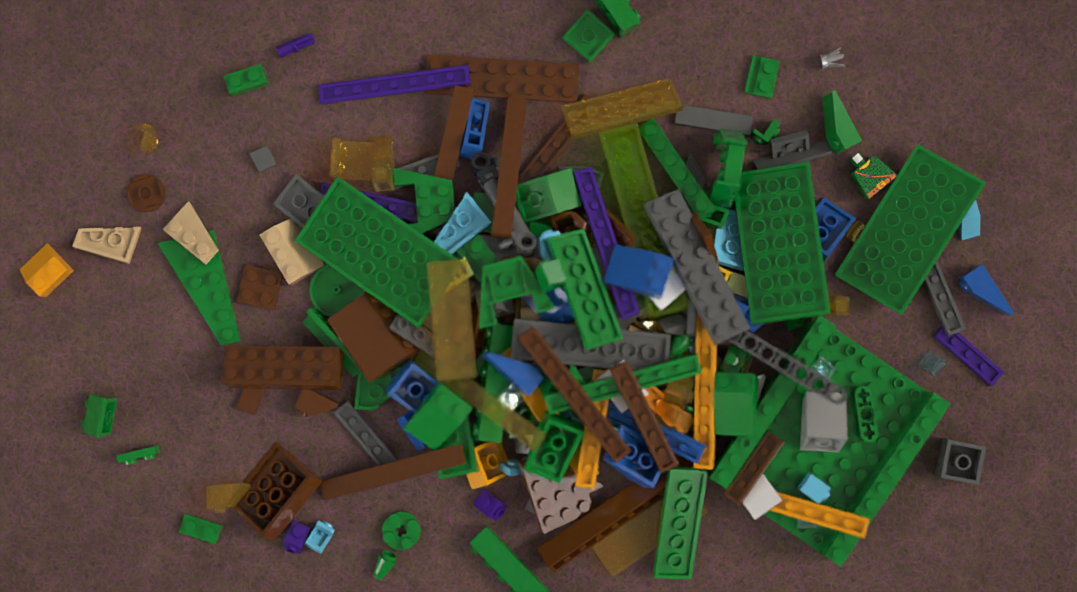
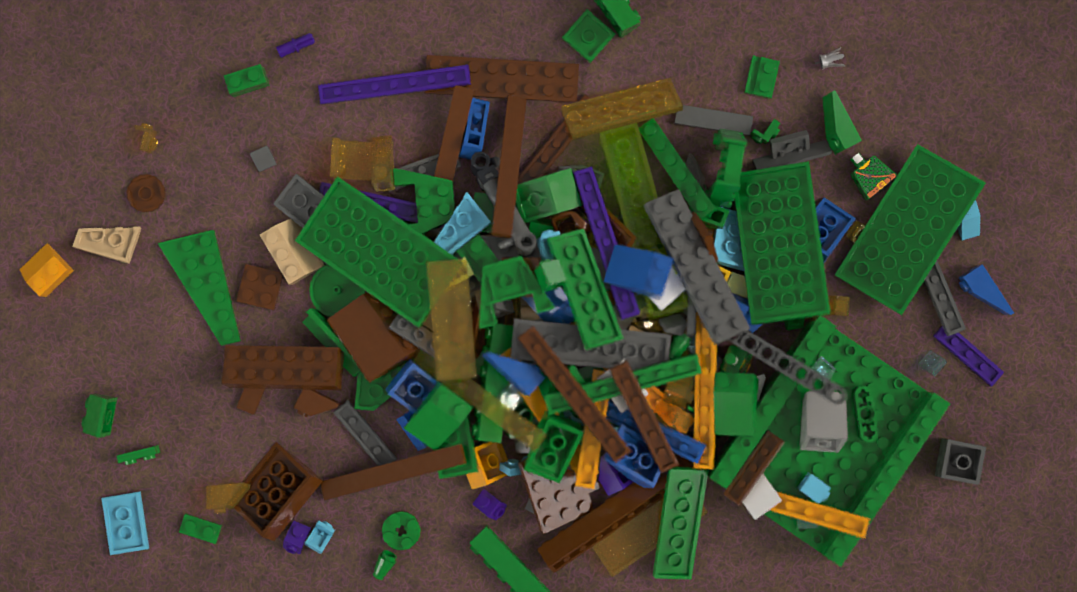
tan wing [163,201,219,264] -> none
none -> medium azure tile [101,491,149,555]
none -> dark purple slope [599,453,633,496]

